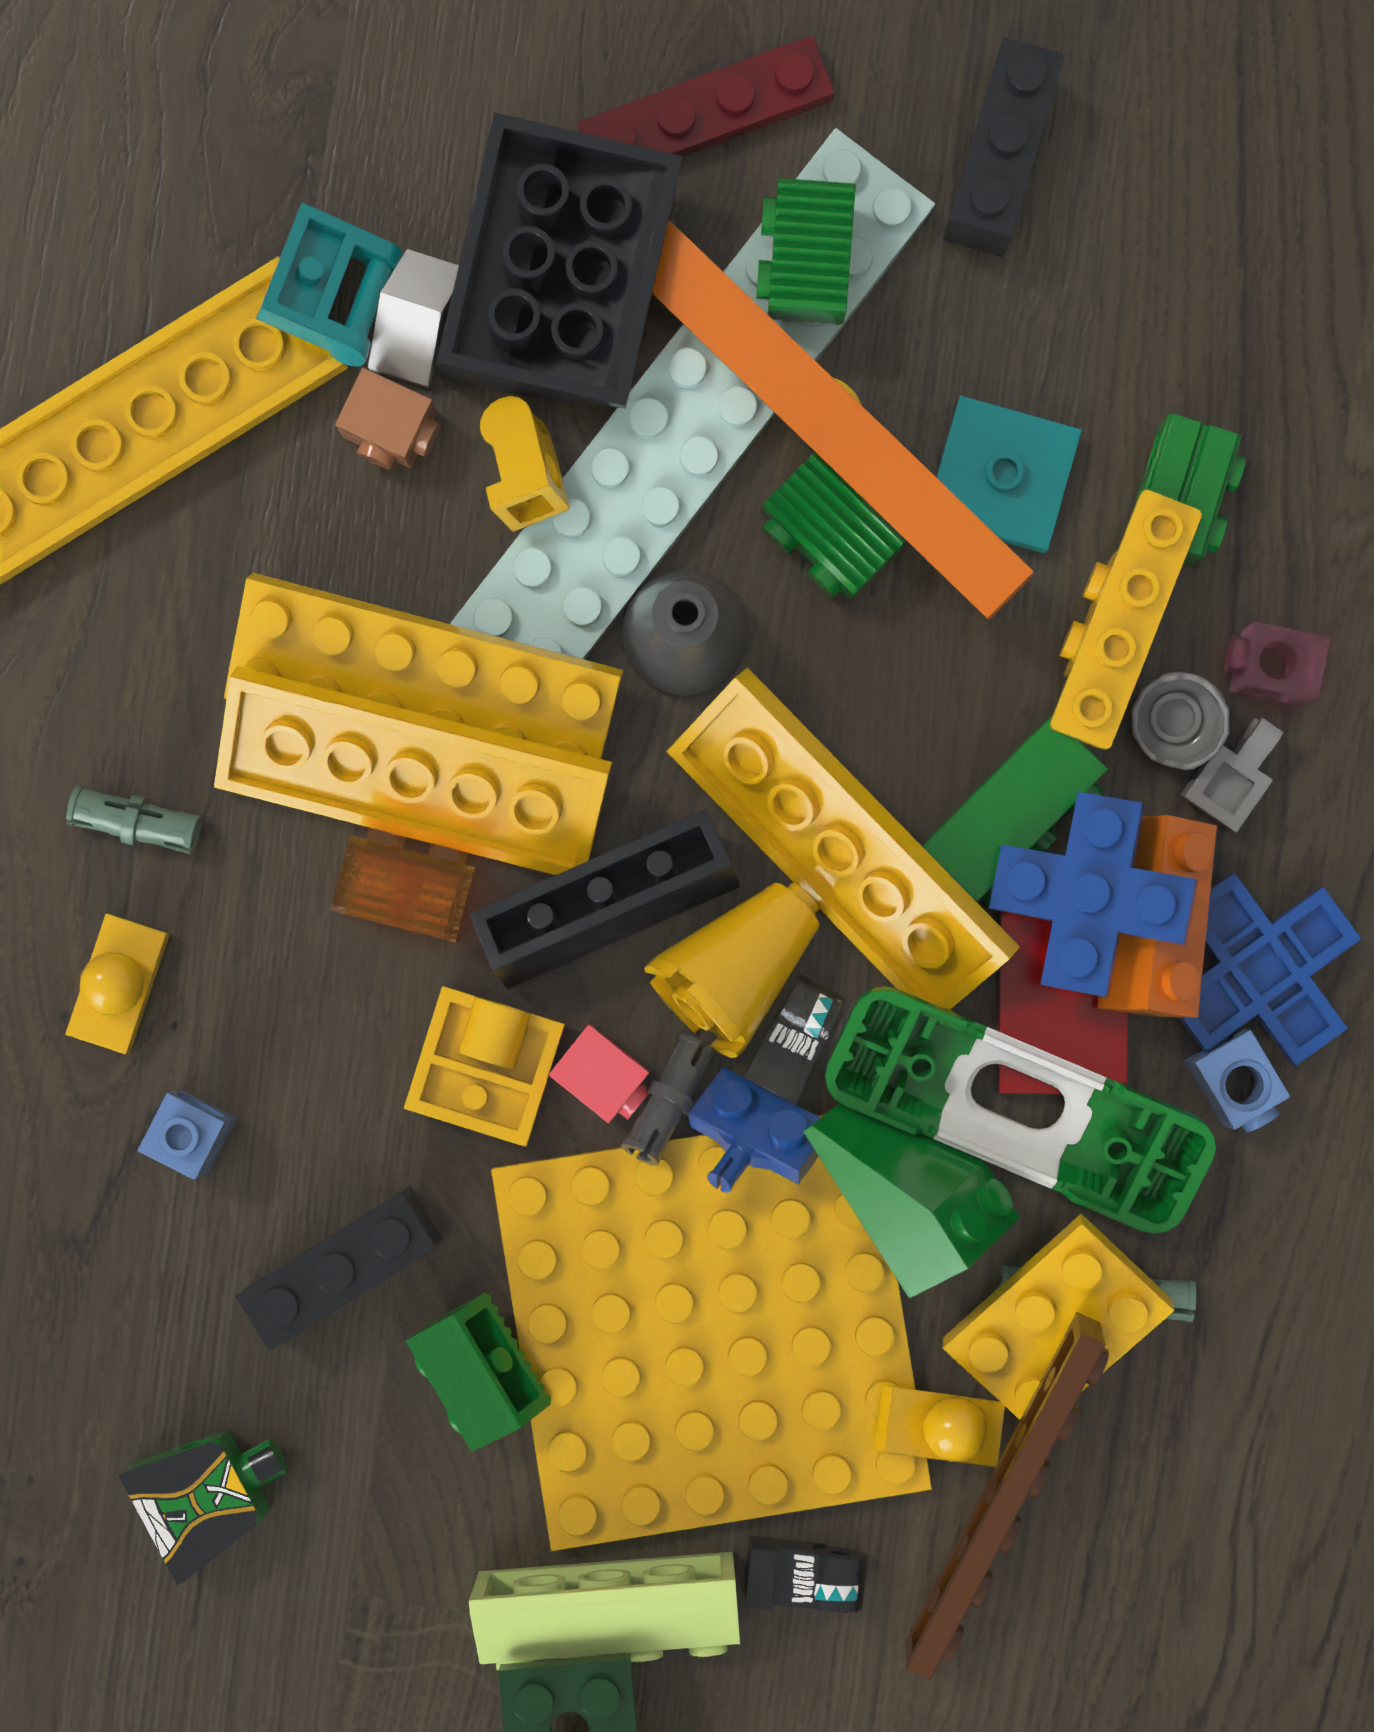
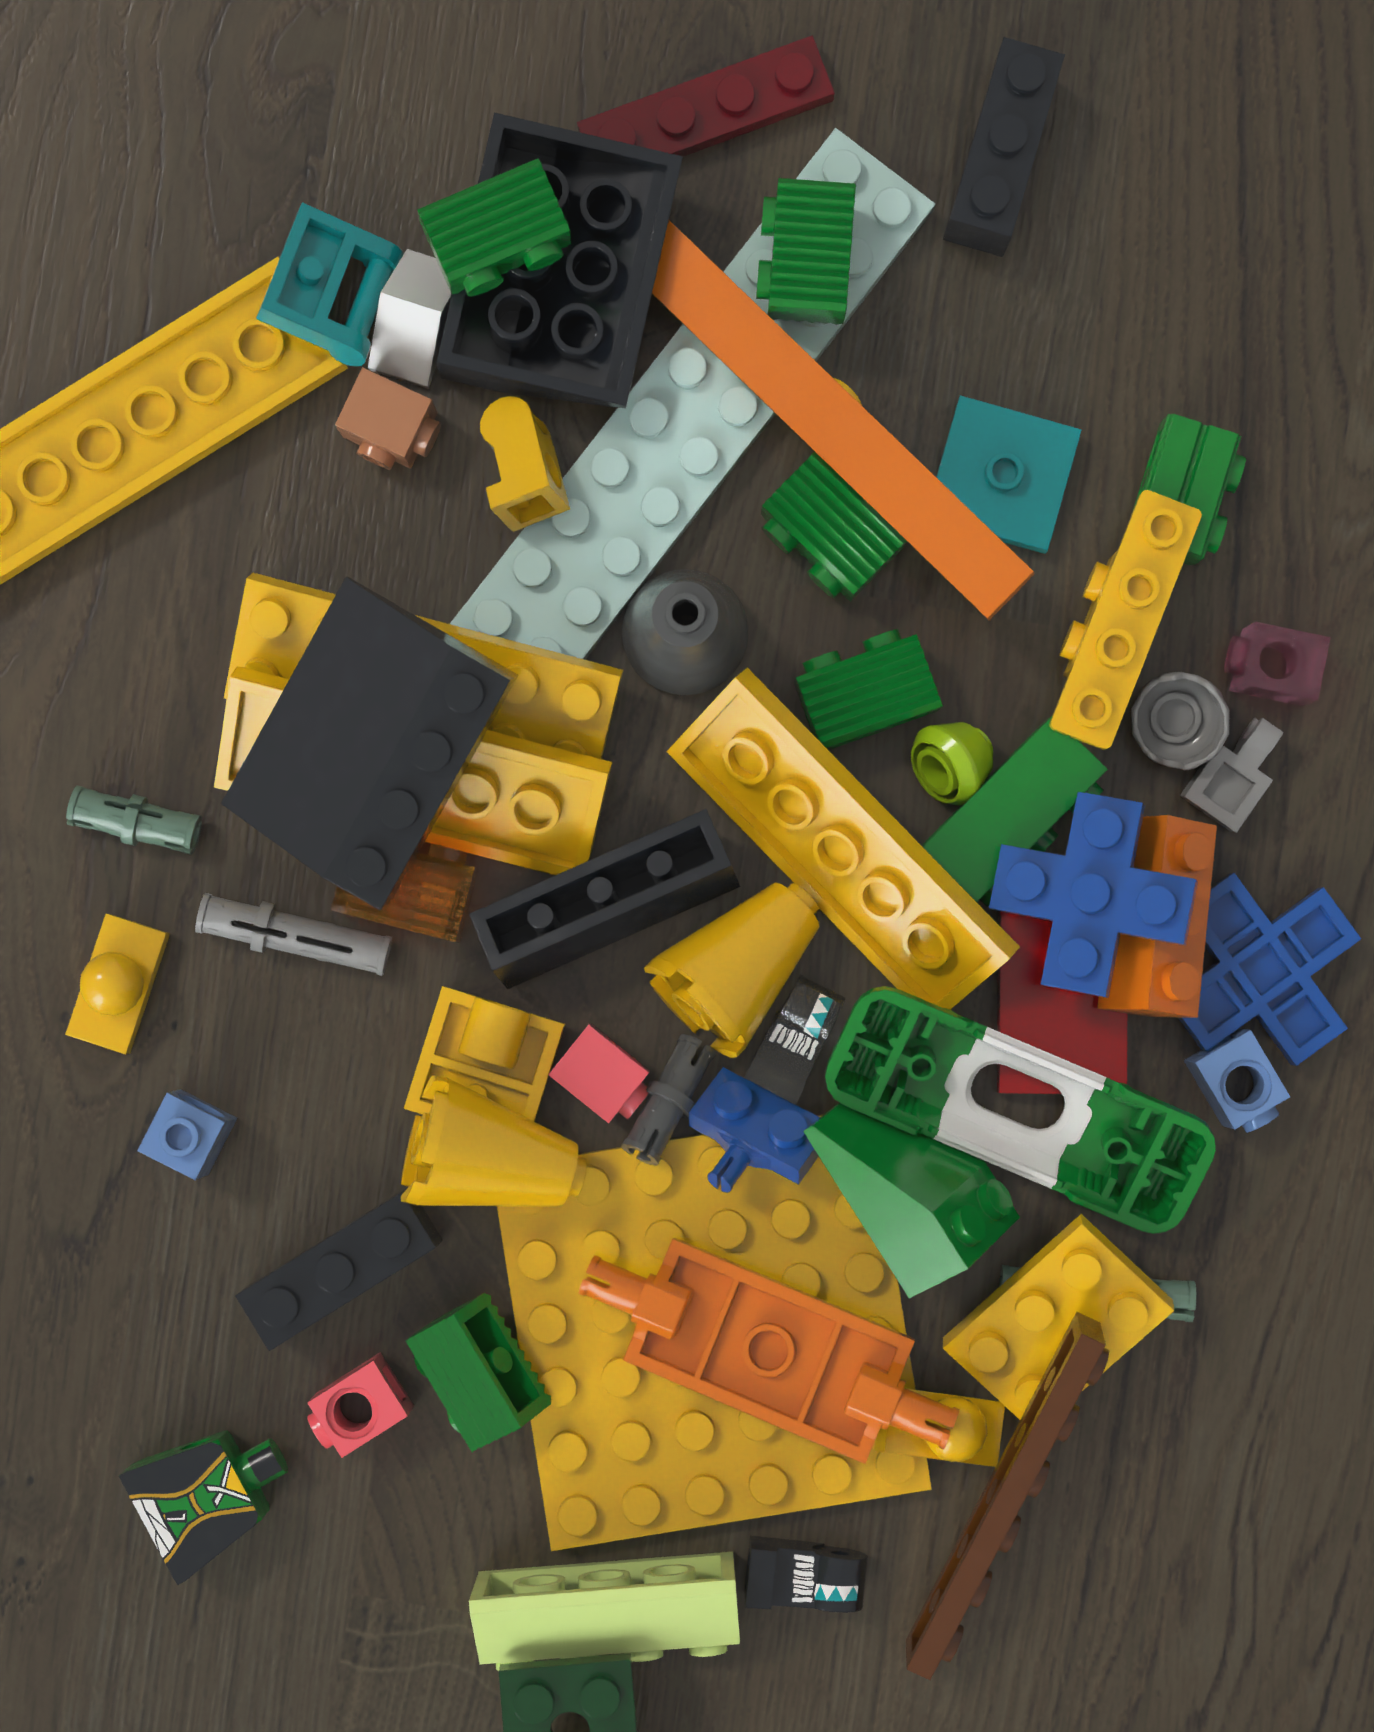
none -> light grey pin [195,893,392,976]
none -> black slope [221,577,519,911]
none -> coral brick [307,1352,414,1458]
none -> yellow cone [400,1075,587,1206]
none -> green brick [417,158,571,296]
none -> orange plate [579,1238,960,1464]
none -> green brick [794,629,943,750]
none -> lime cone [911,722,993,806]

